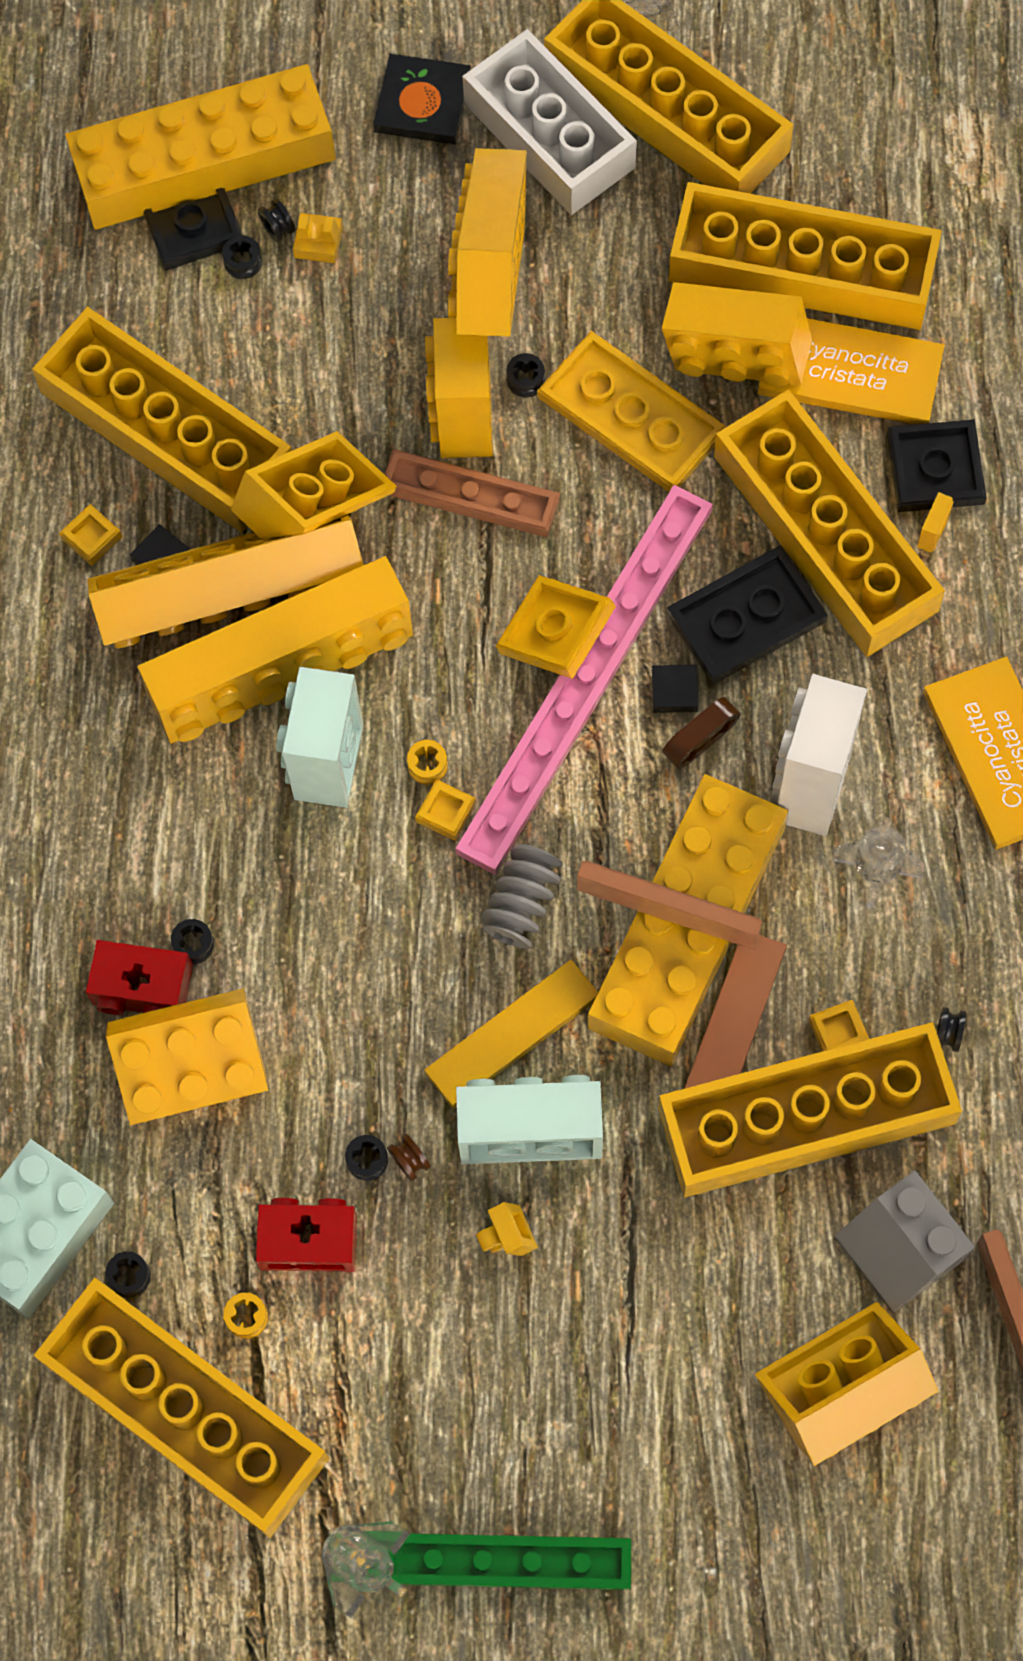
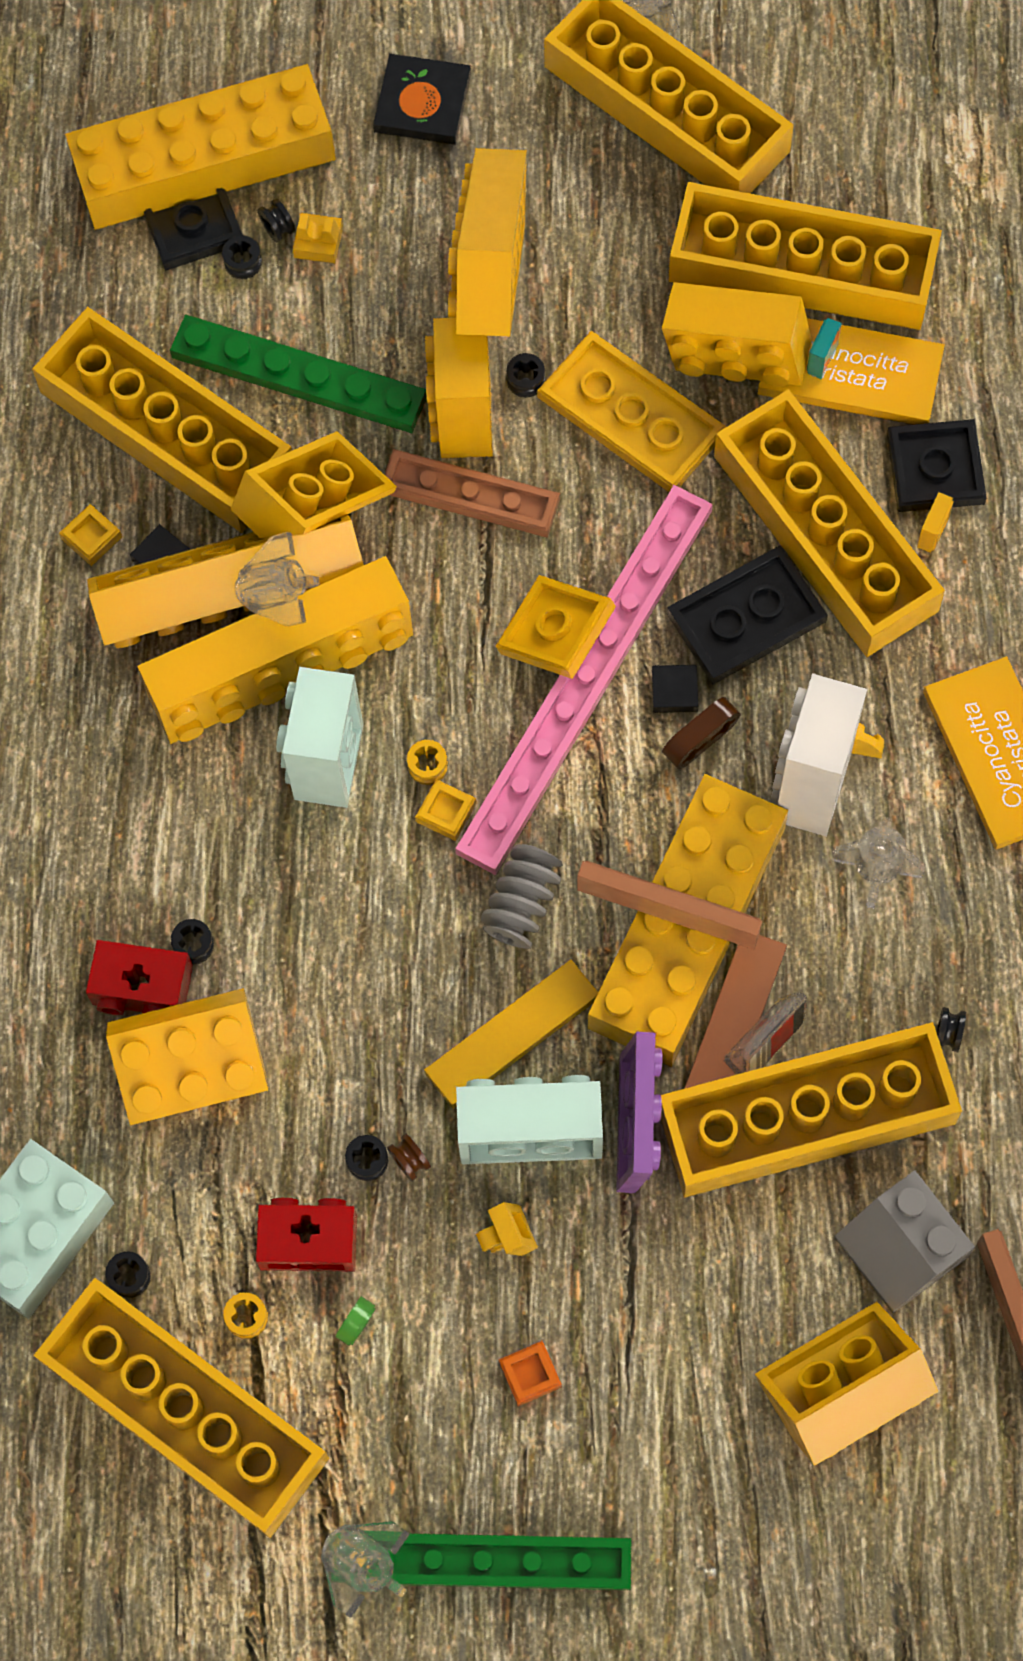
white brick [462,29,637,216] -> none
yellow tile [808,999,869,1052] -> none
none -> green plate [170,314,427,434]
none -> clear brick [235,532,320,626]
none -> bright green tile [335,1296,376,1346]
none -> orange tile [498,1341,562,1406]
none -> medium lavender plate [616,1031,663,1193]
none -> clear slope [723,992,807,1075]
none -> teal tile [807,318,842,379]
none -> yellow tile [852,723,884,759]

